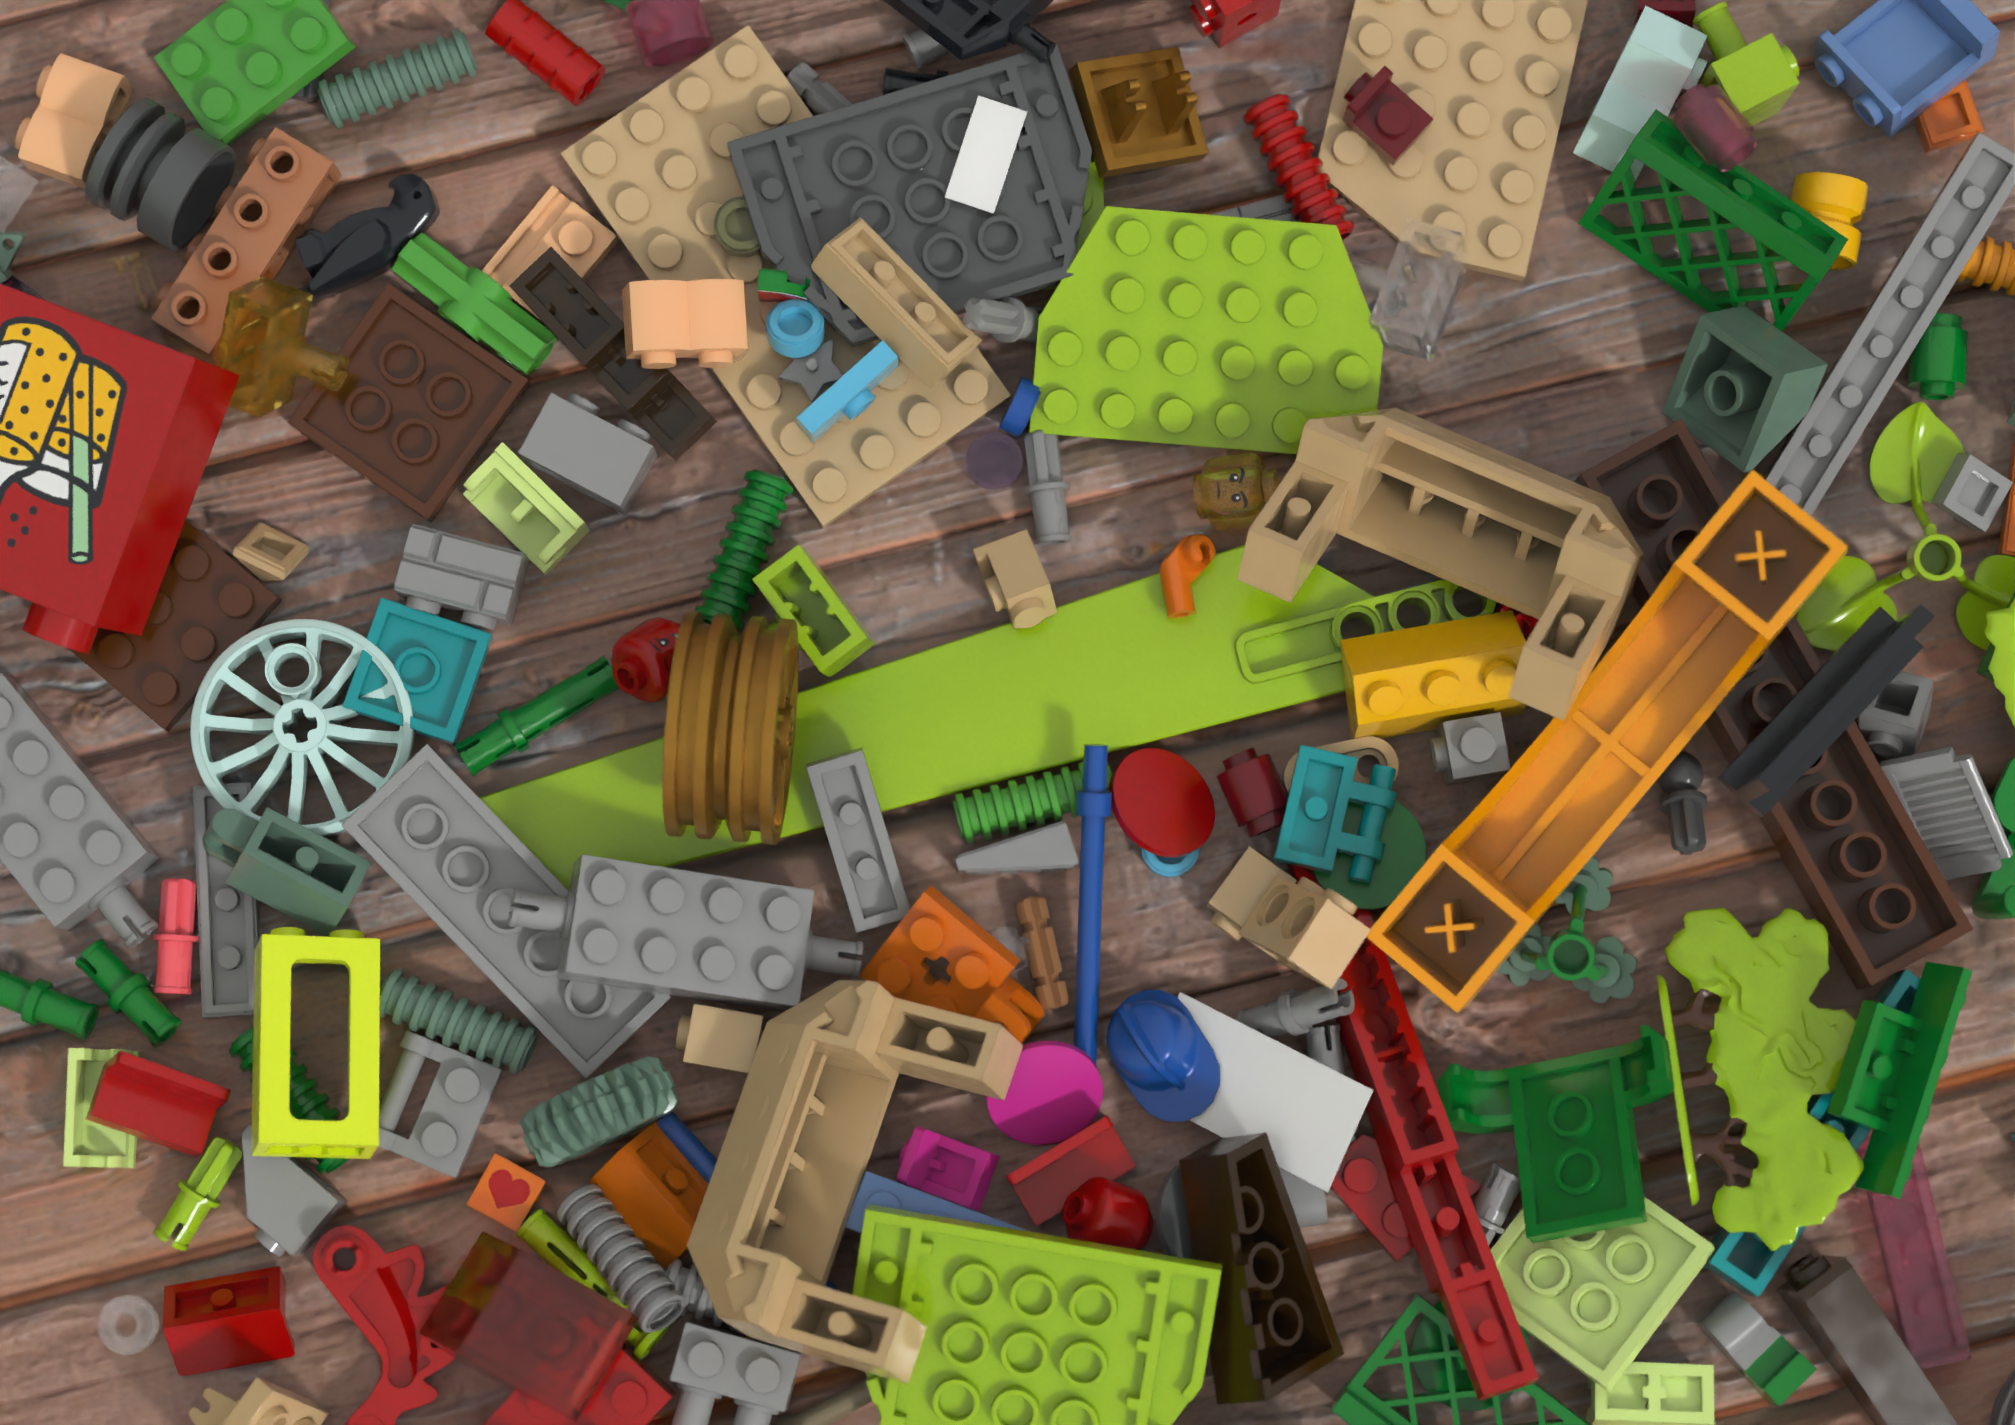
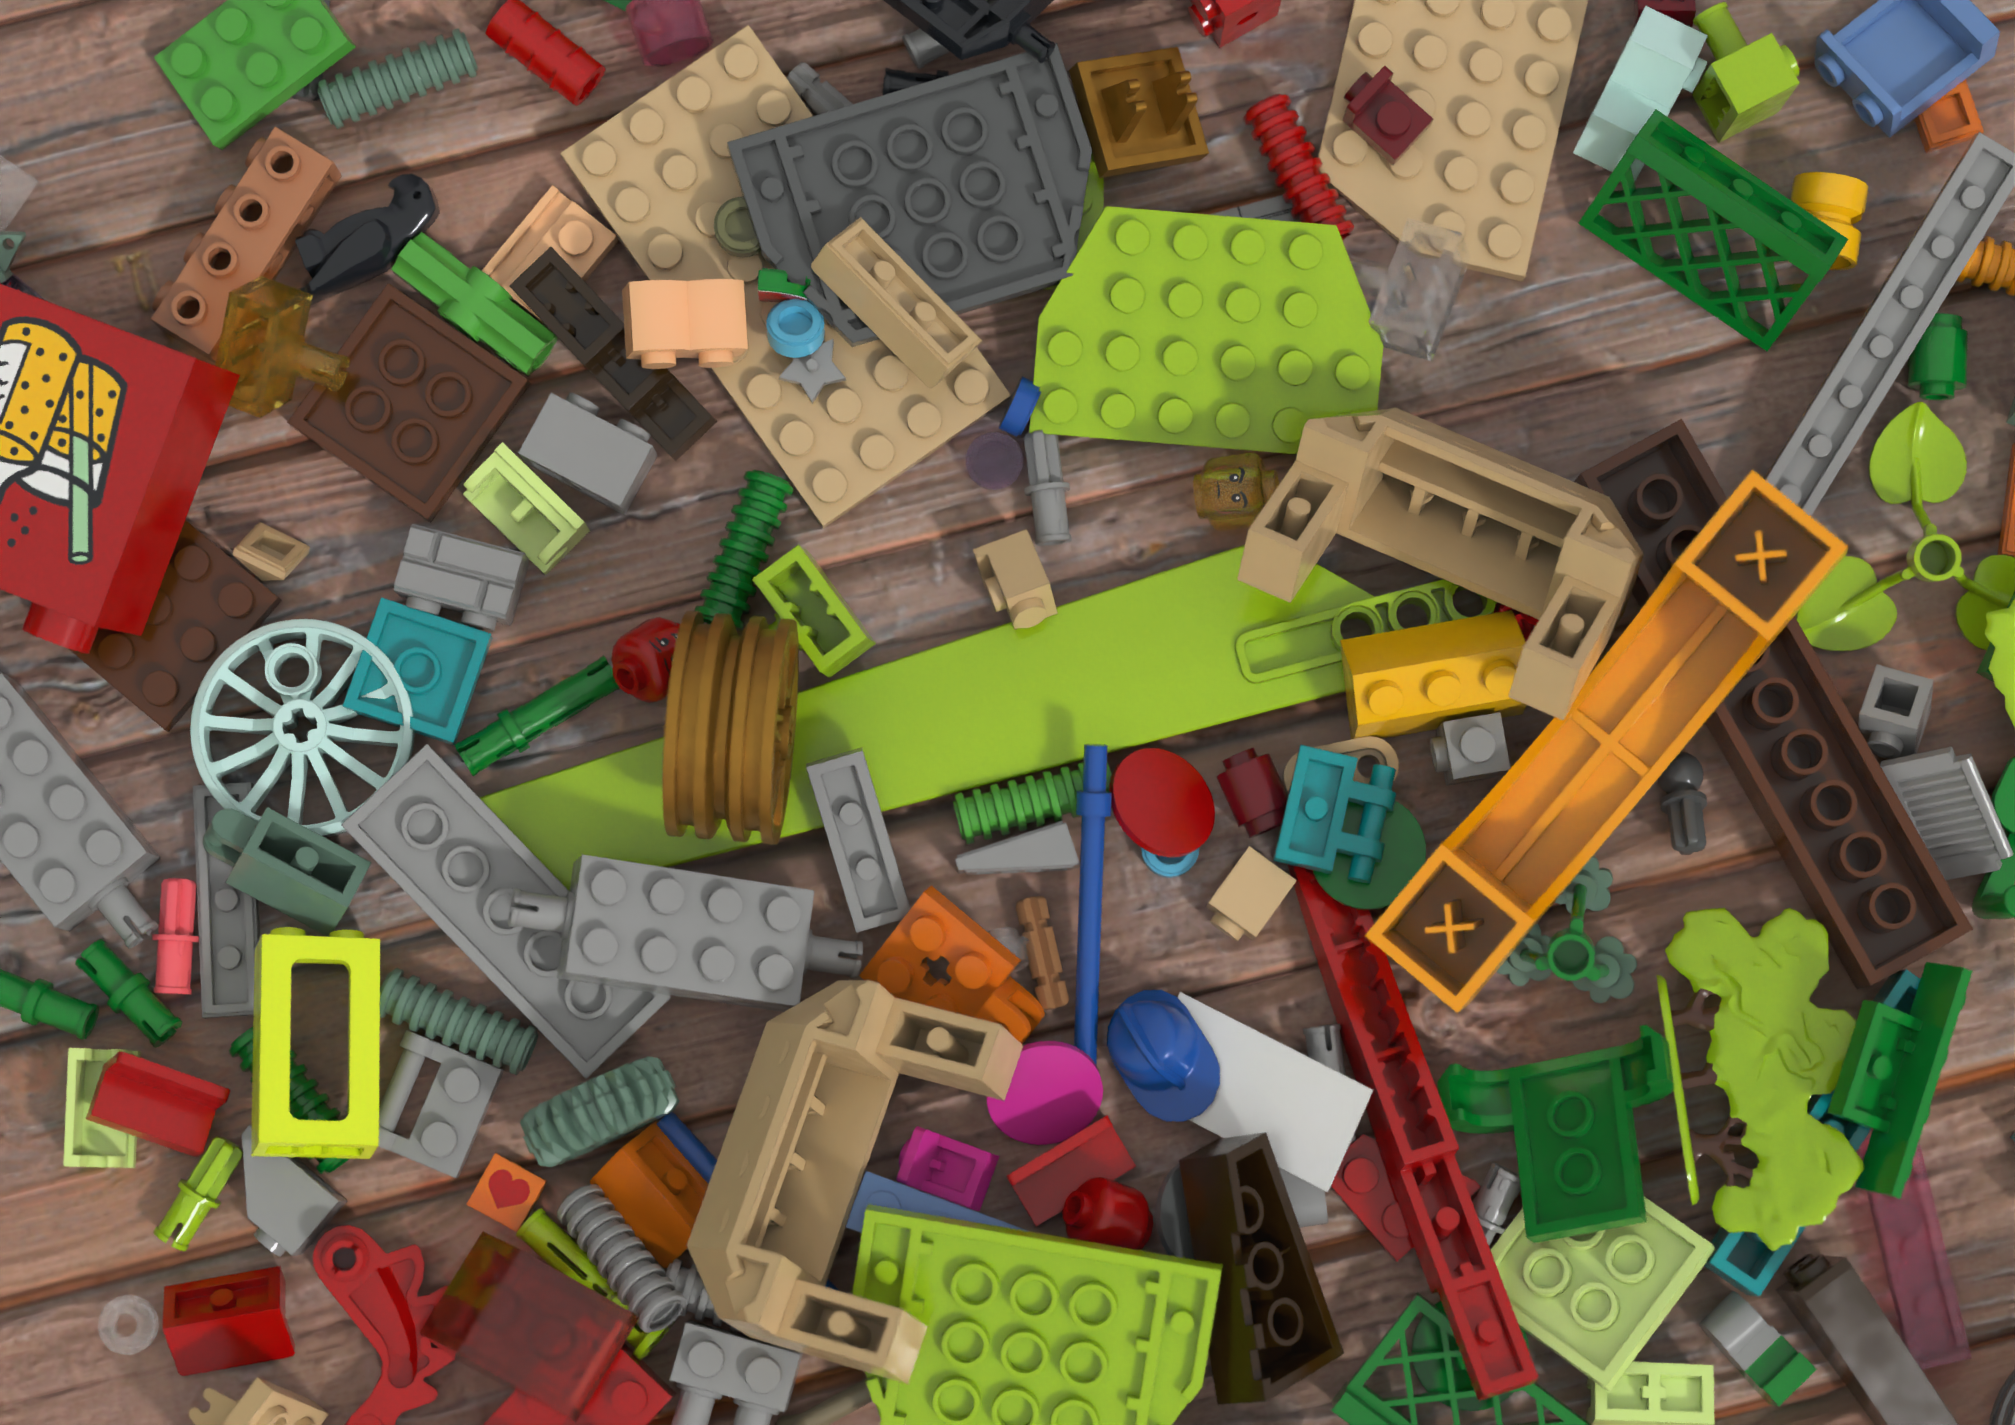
light nougat brick [15,53,133,189] -> none
dark grey wheel [85,97,236,252] -> none
tan brick [675,1004,766,1074] -> none
medium azure plate [796,340,898,443] -> none
white sticker [945,95,1027,214] -> none
light grey axle [962,297,1043,344] -> none
orange arm [1159,534,1216,618] -> none
light grey pin [1237,978,1355,1038] -> none
tan brick [1238,875,1371,990] -> none
sand green slope [1662,305,1828,472] -> none
clear pink brick [1673,84,1758,172] -> none
black fence [1717,604,1935,818] -> none
light grey tile [1931,453,2013,533] -> none

